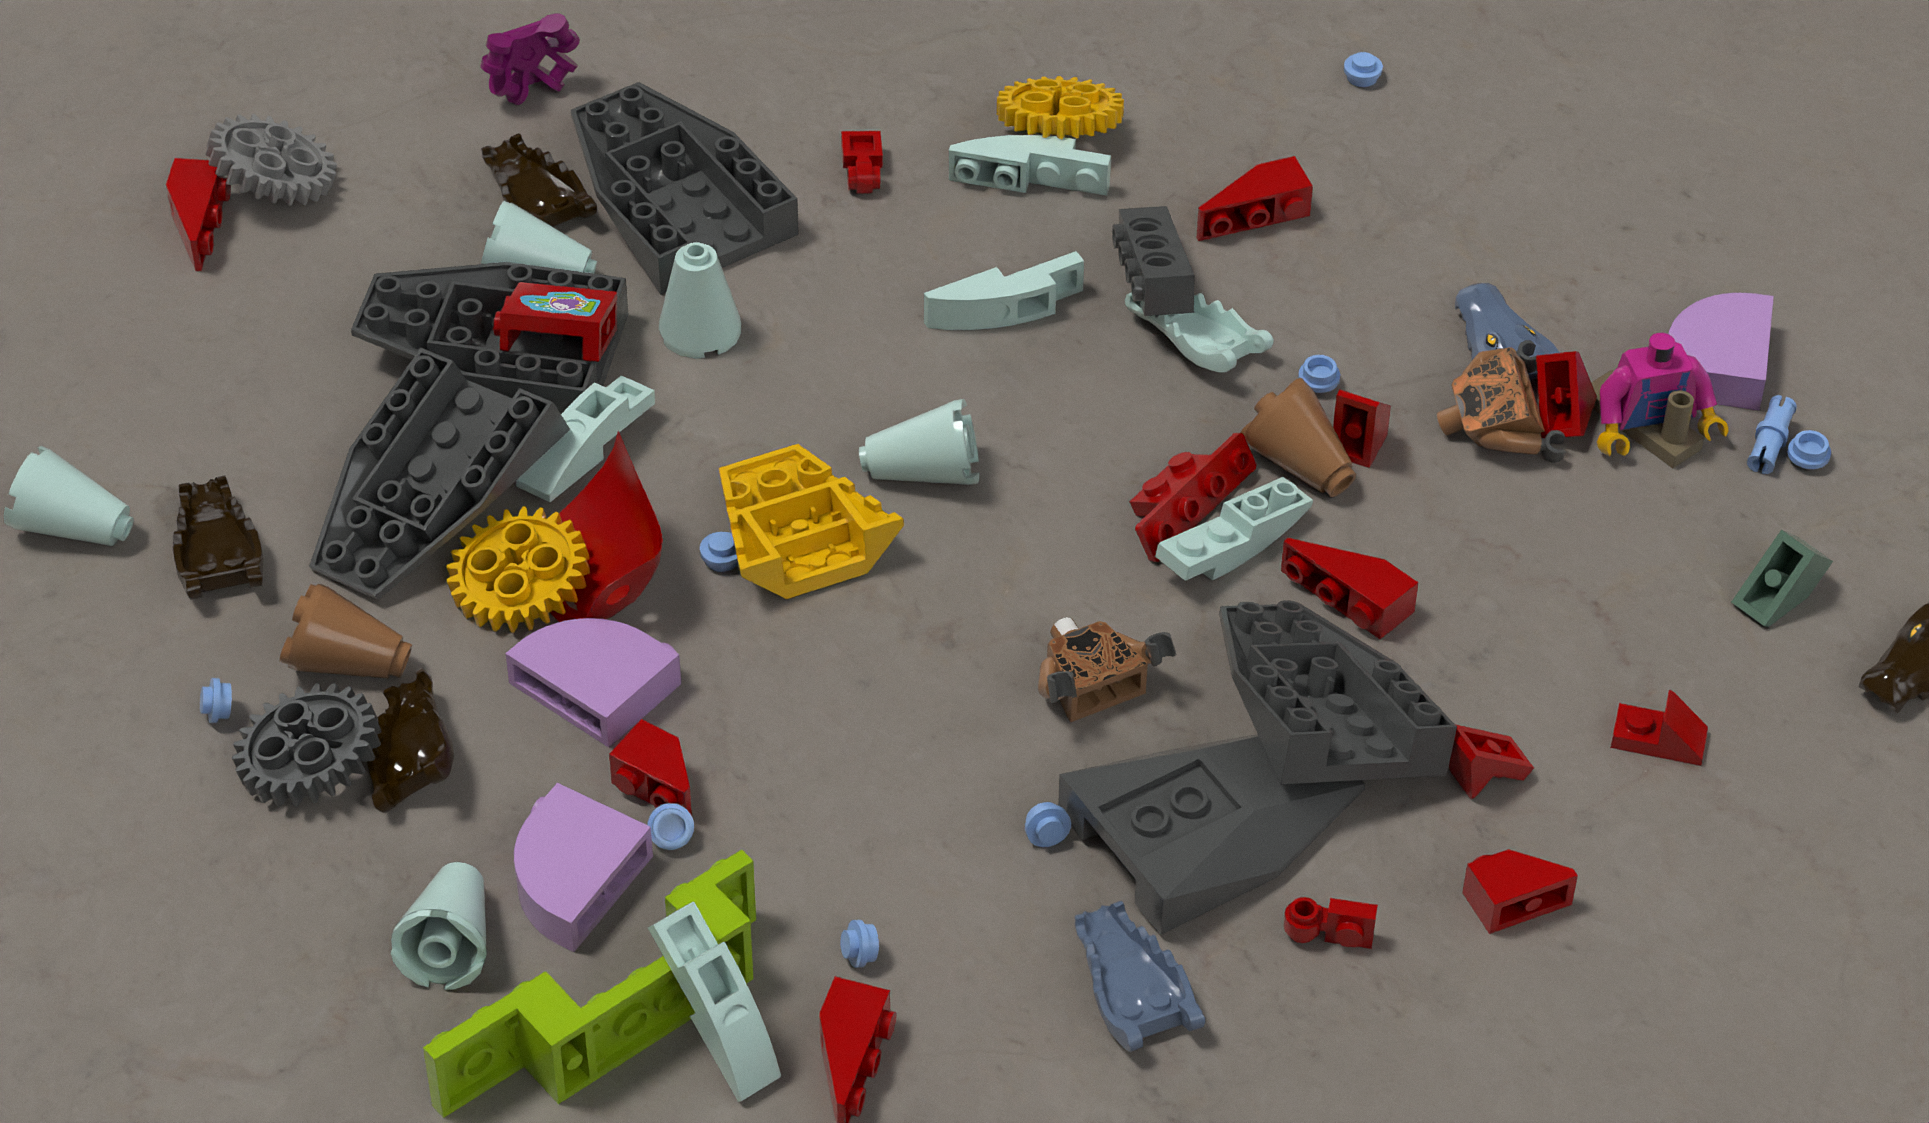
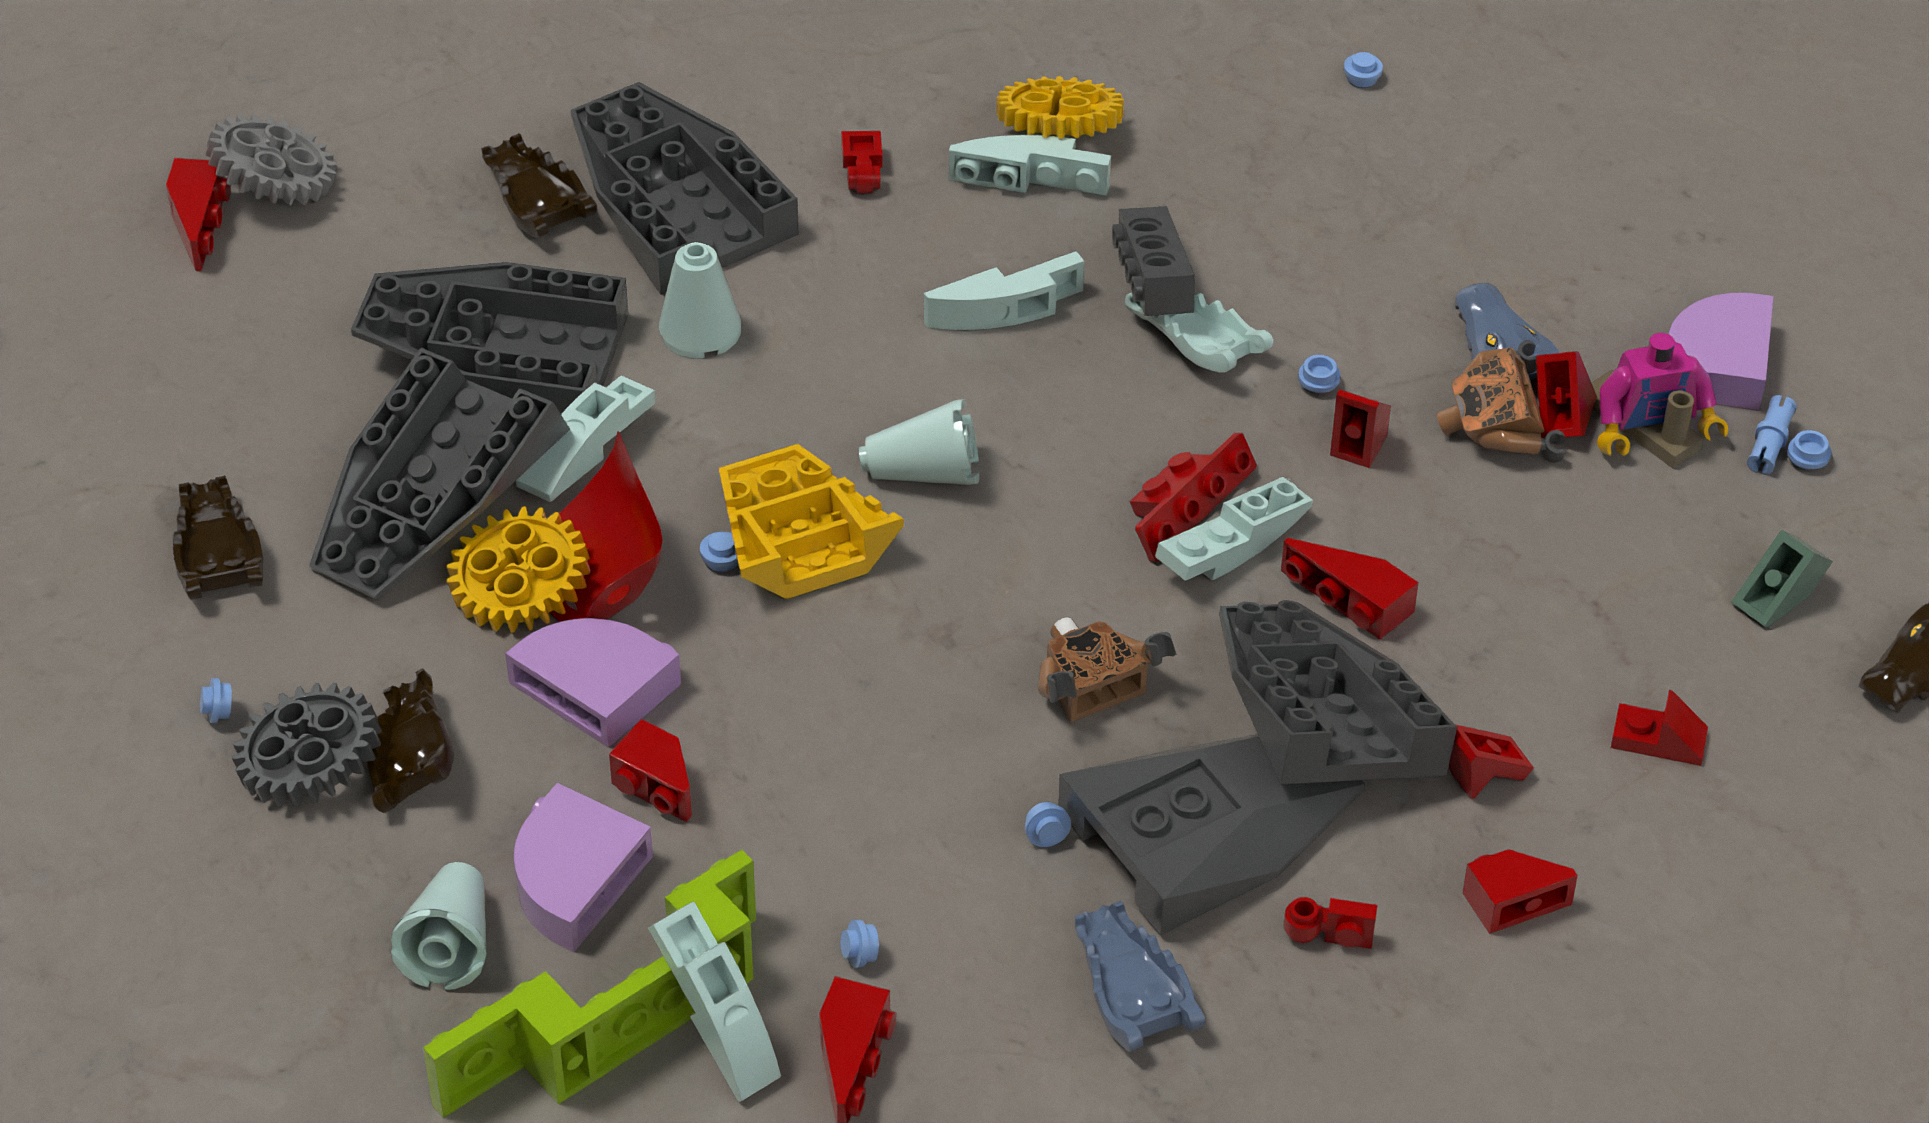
light aqua cone [4,446,134,546] -> none
medium nougat cone [279,584,412,679] -> none
magenta piece [480,13,580,105] -> none
light aqua cone [481,201,597,274] -> none
red panel [493,282,617,362] -> none
light blue plate [647,803,694,850] -> none
red slope [1196,156,1313,241] -> none
medium nougat cone [1240,378,1356,497] -> none

